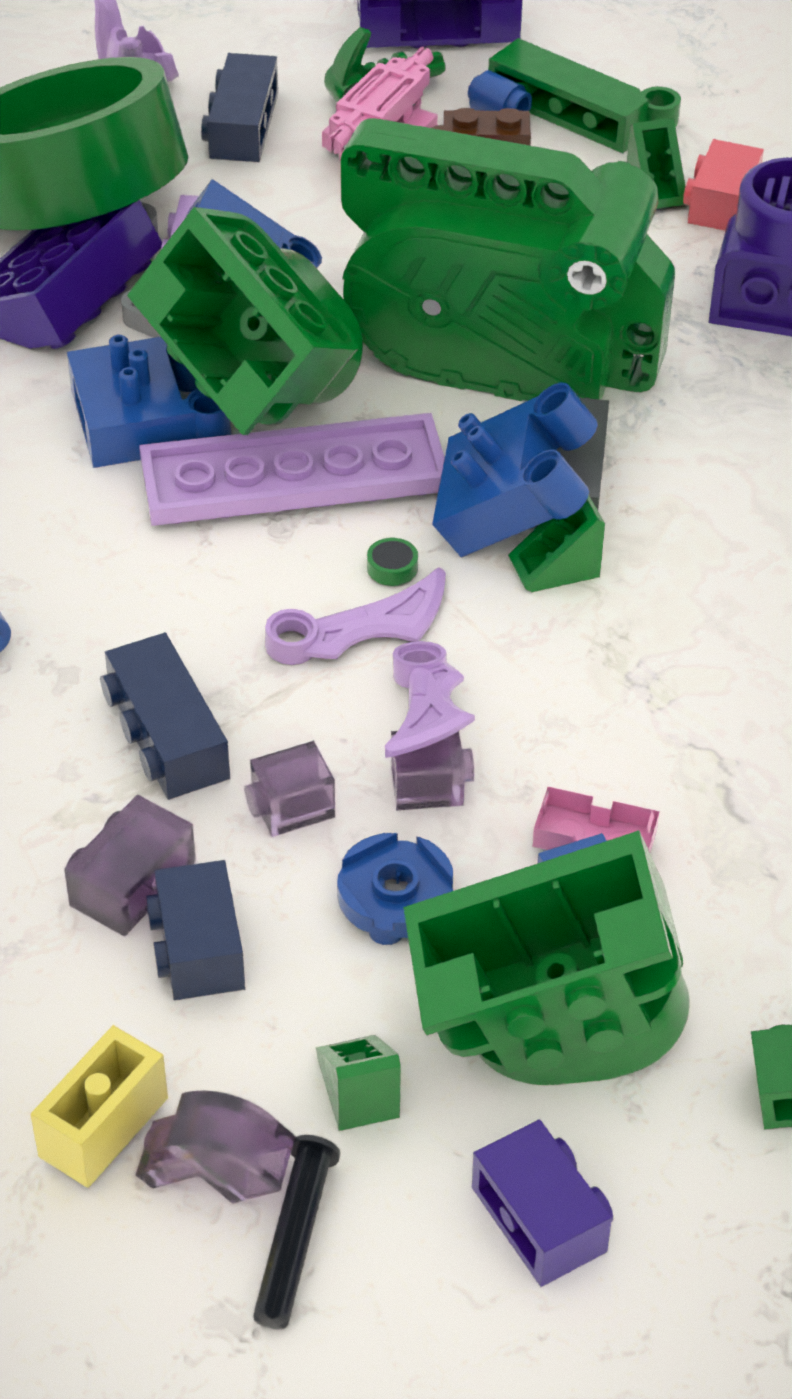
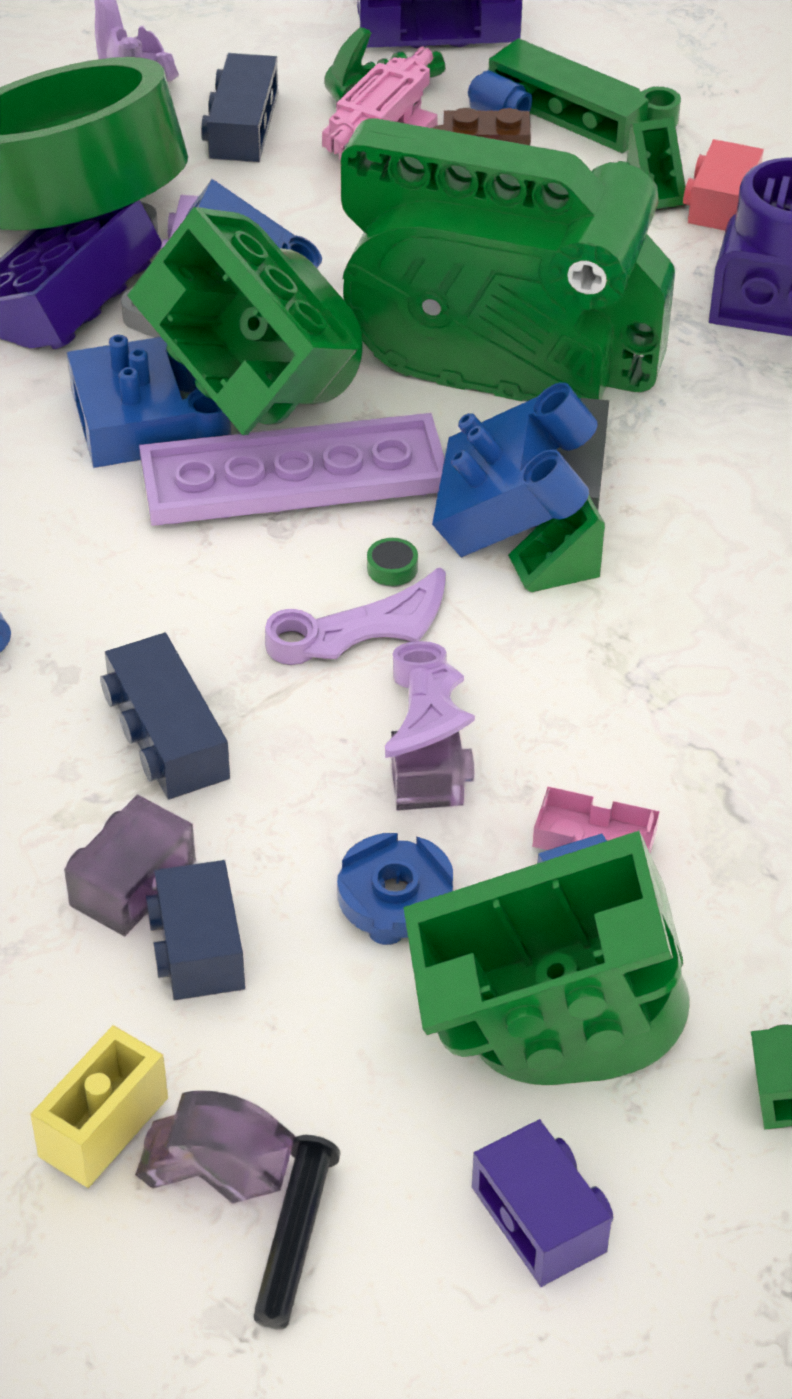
clear purple brick [244,741,335,837] -> none
green slope [315,1035,401,1131] -> none

